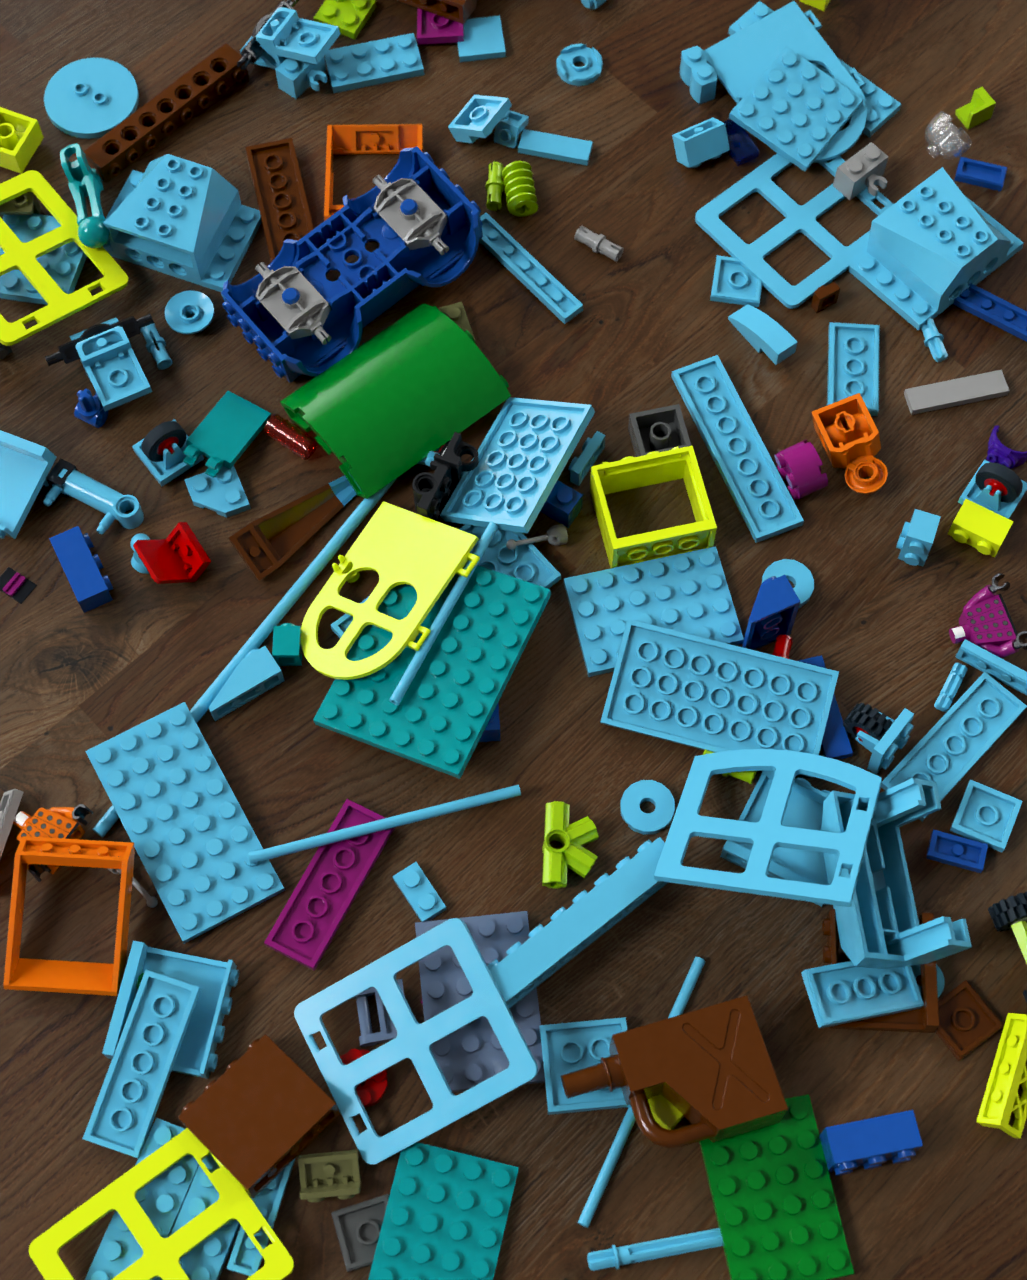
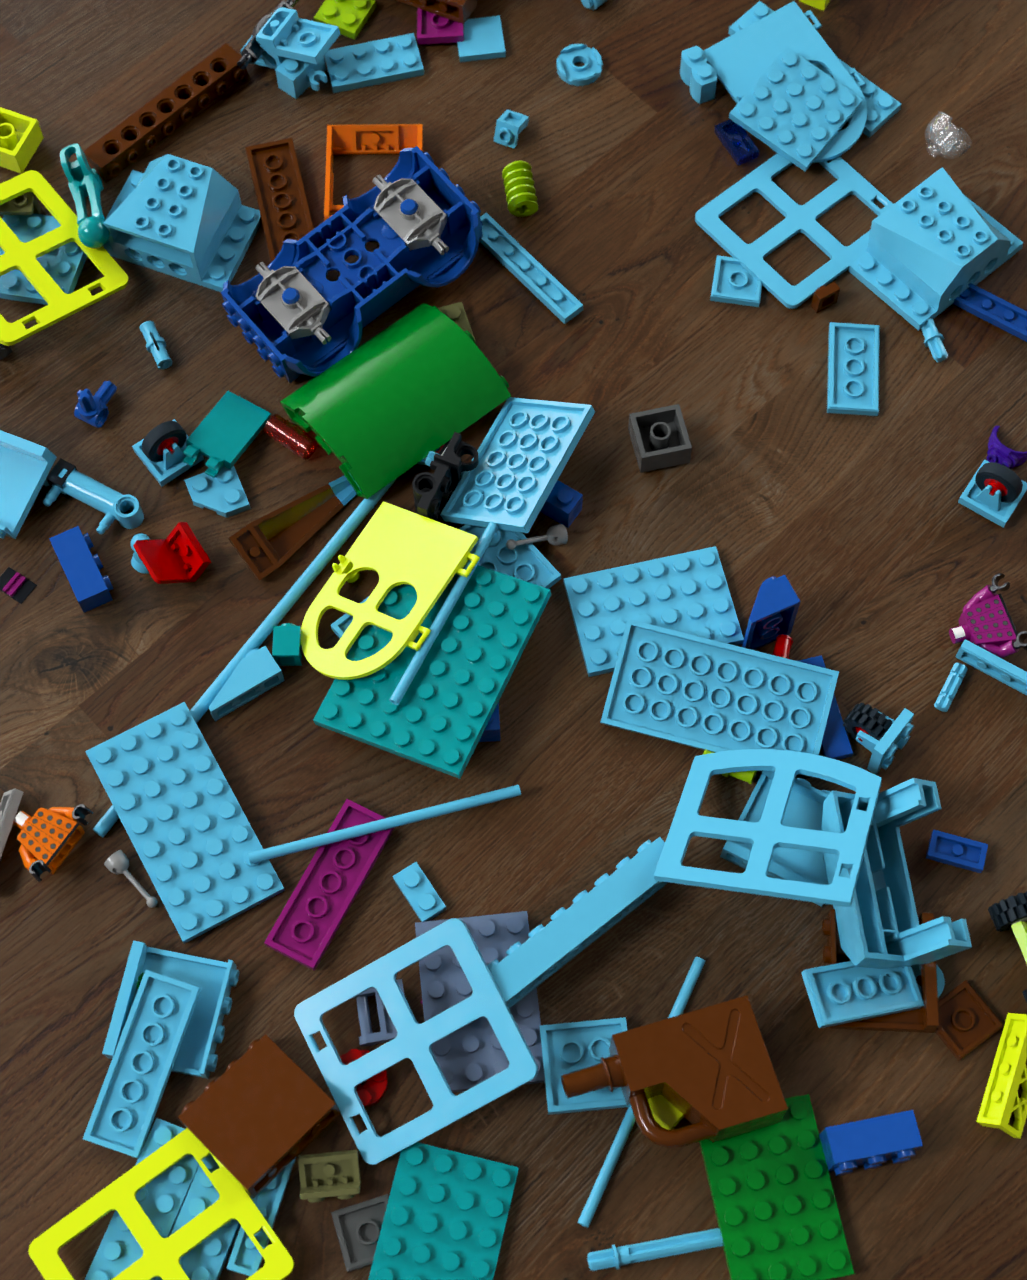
orange window [3,836,135,996] -> none
medium azure plate [44,58,139,139] -> none
medium azure piece [45,313,154,412] -> none
medium azure dish [165,290,214,334] -> none
medium azure plate [448,95,512,143] -> none
lime pin [485,162,504,211] -> none
medium azure tile [518,129,593,166] -> none
lime piece [542,801,599,889] -> none
medium azure plate [569,431,606,486] -> none
light grey pin [574,225,624,262] -> none
neon yellow window [590,446,717,568] -> none
medium azure tile [620,780,675,835] -> none
medium azure plate [671,355,804,543] -> none
medium azure brick [672,118,730,168] -> none
medium azure slope [728,304,798,365] -> none
medium azure tile [761,559,814,608] -> none
magenta brick [774,440,828,501] -> none
orange brick [812,393,888,494] -> none
light grey brick [833,142,888,200] -> none
medium azure plate [881,672,1027,822] -> none
medium azure brick [896,509,941,566] -> none
light grey tile [904,370,1009,415] -> none
neon yellow brick [948,499,1014,557] -> none
medium azure plate [950,779,1023,852] -> none
blue tile [954,156,1008,191] -> none
lime panel [955,87,996,129] -> none

